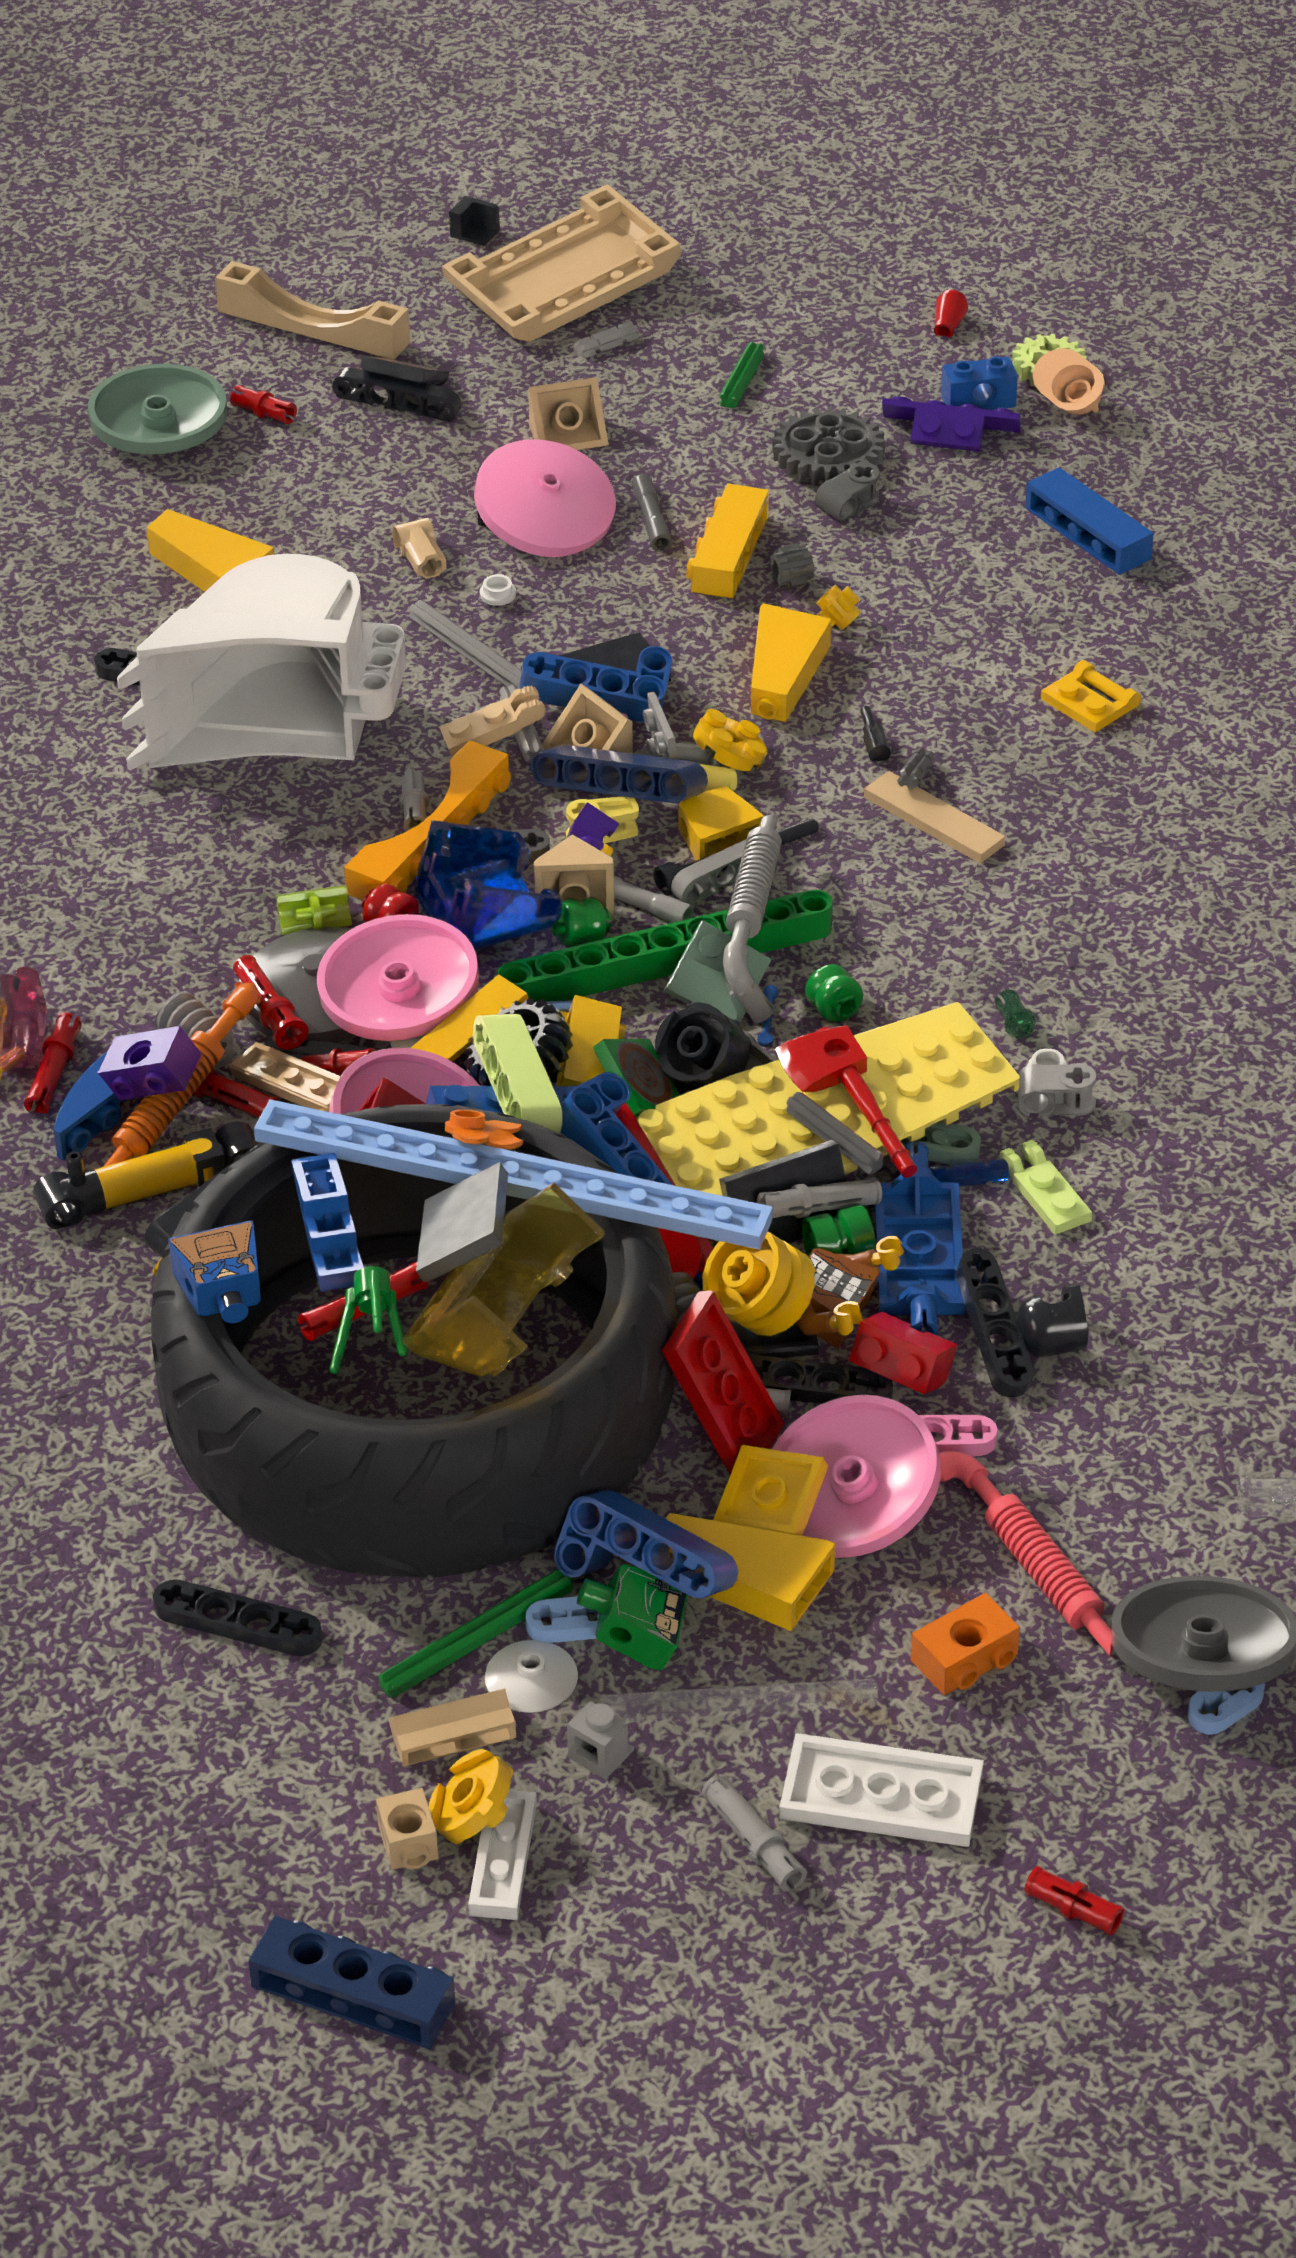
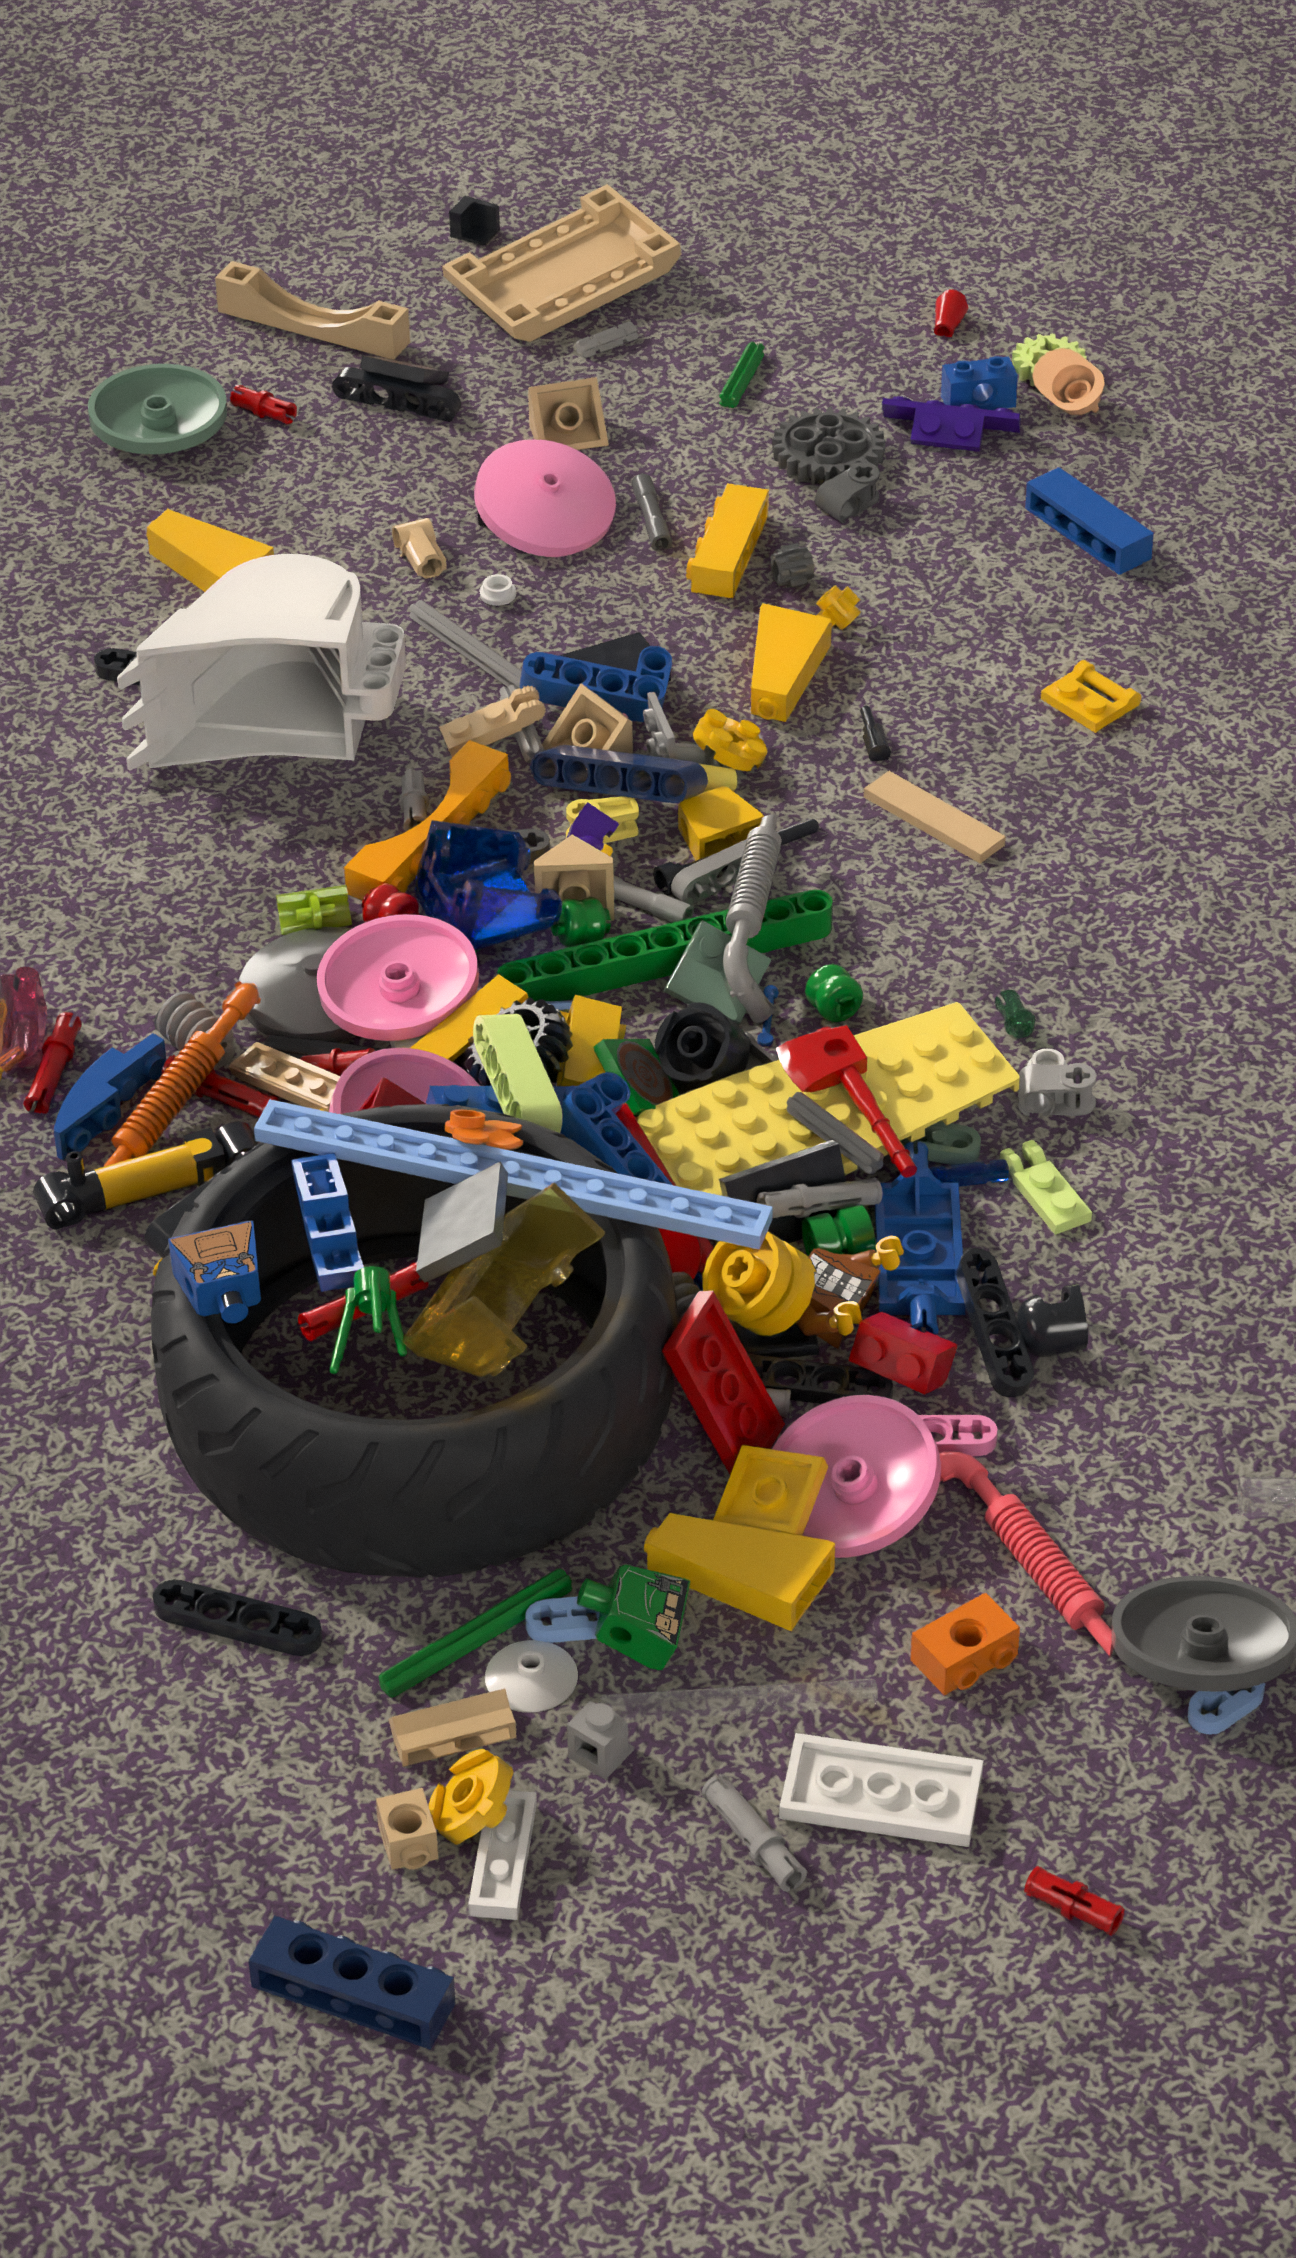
dark purple brick [98,1026,201,1101] -> none
red pin [233,955,309,1050] -> none
blue beam [554,1490,738,1598] -> none
dark grey axle [897,747,935,790] -> none

